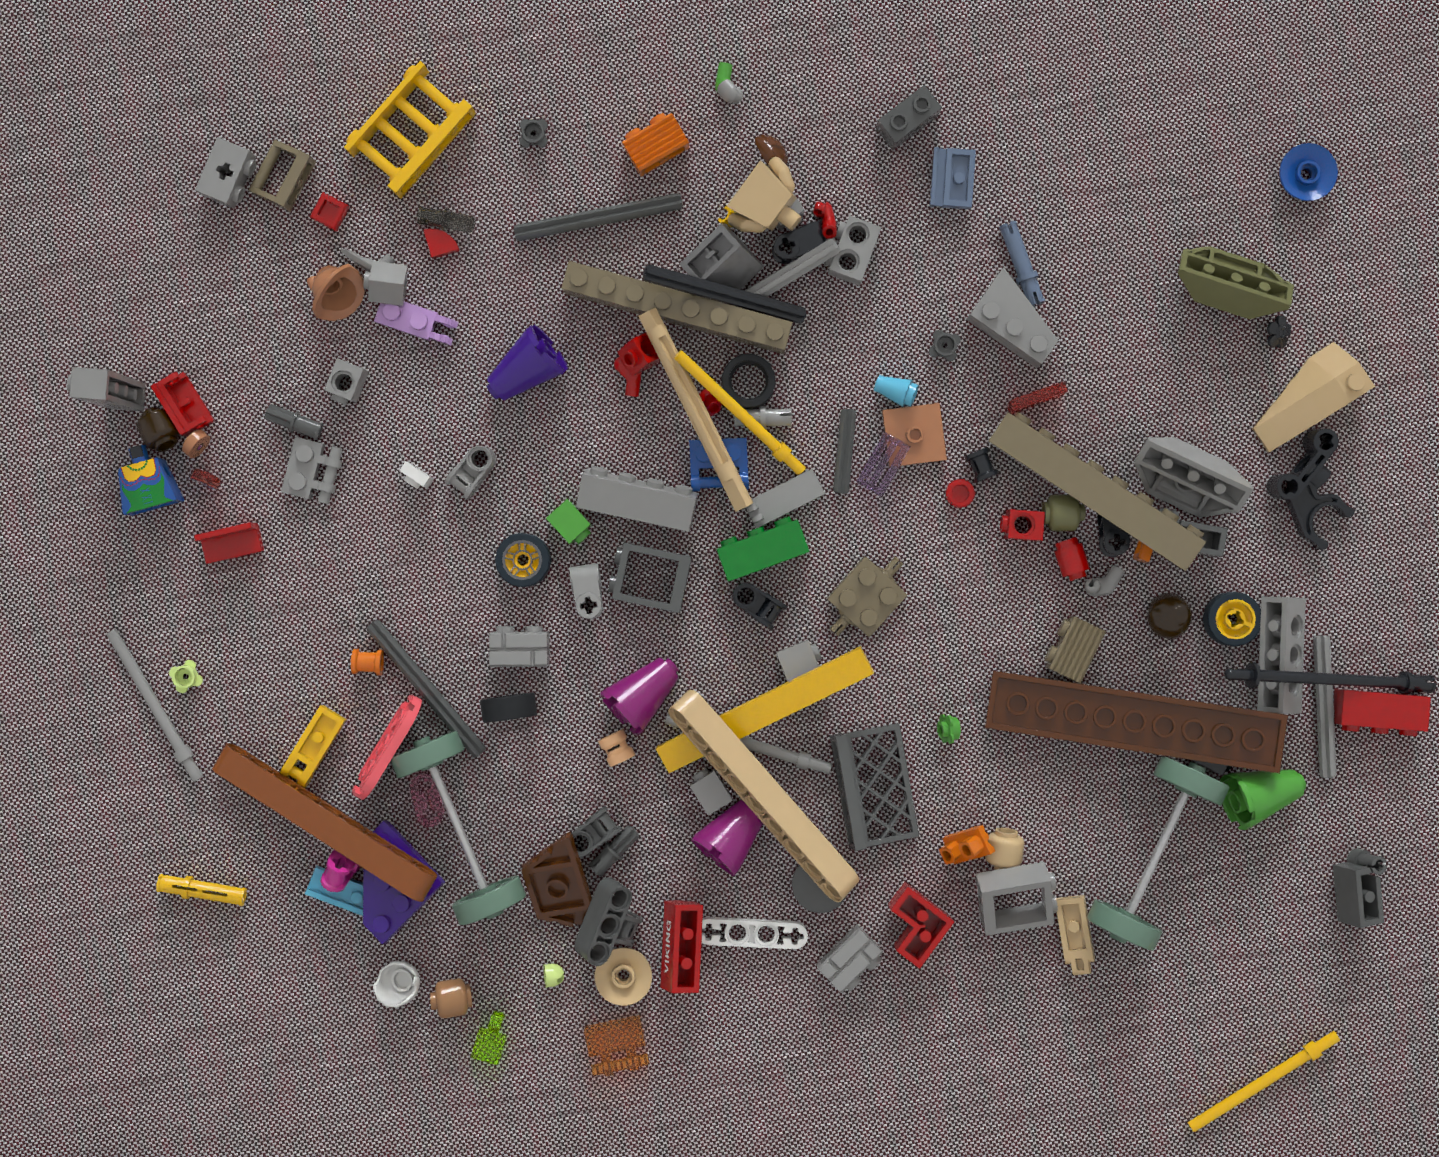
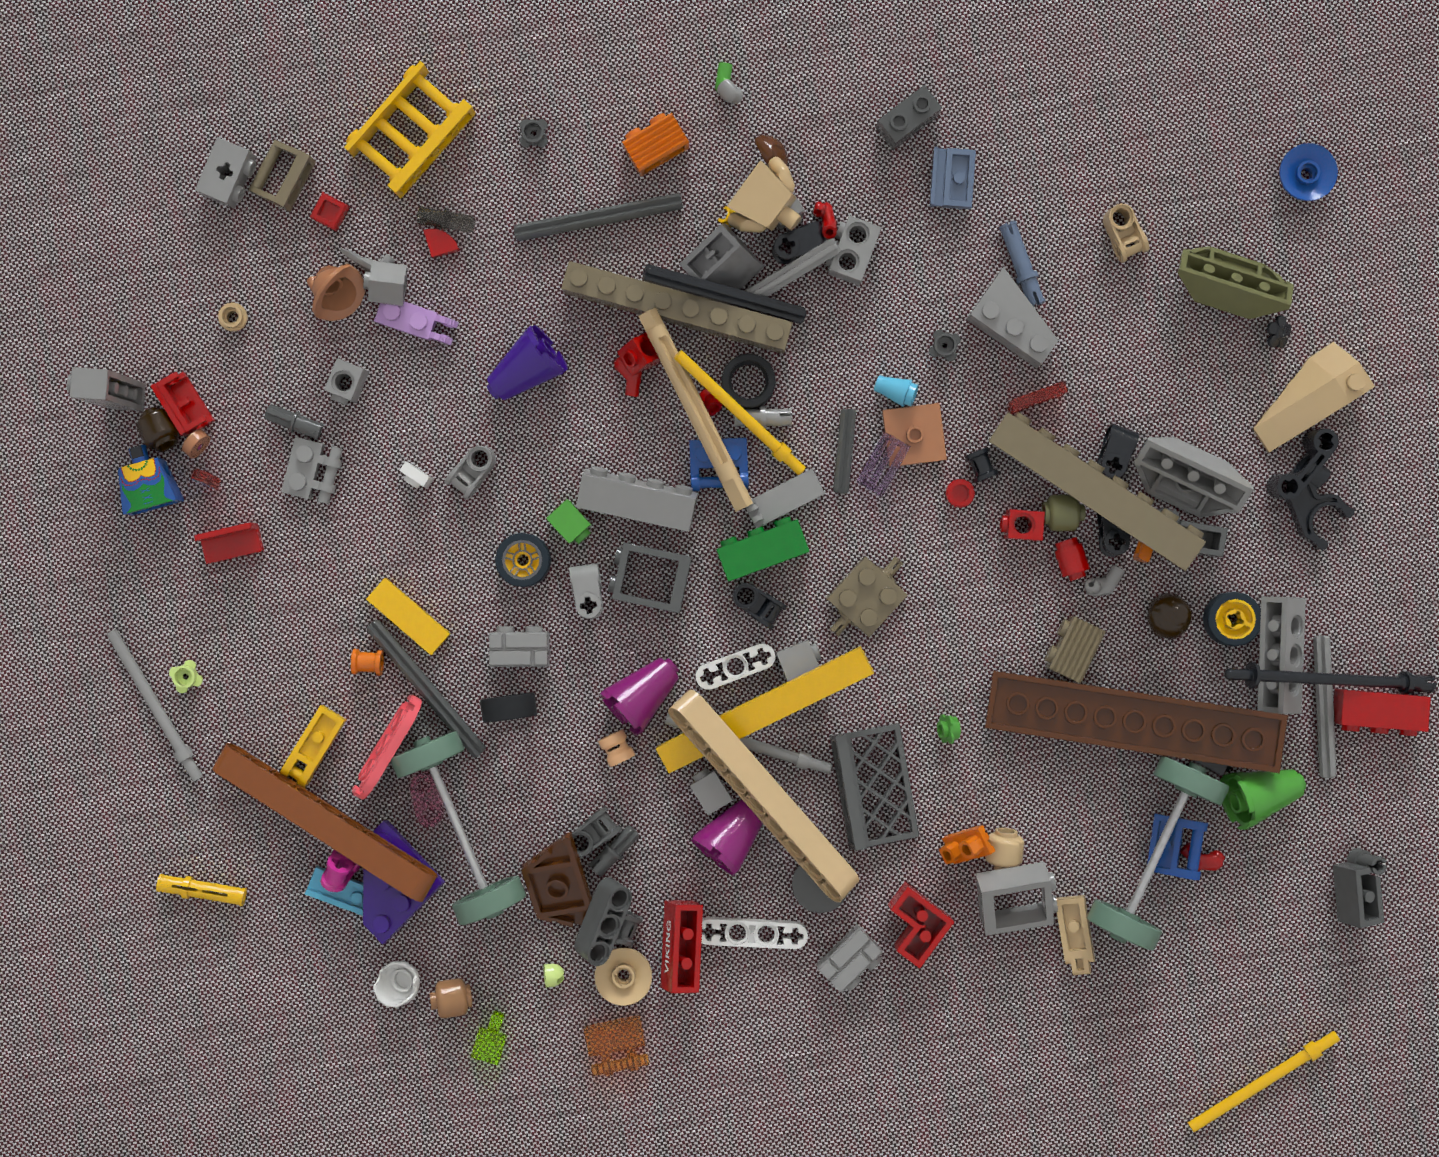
none -> tan plate [218,303,248,332]
none -> yellow tile [366,578,451,655]
none -> white beam [696,643,775,690]
none -> black piece [1097,423,1139,480]
none -> tan piece [1103,203,1150,263]
none -> blue plate [1147,813,1208,881]
none -> red arm [1180,842,1225,871]

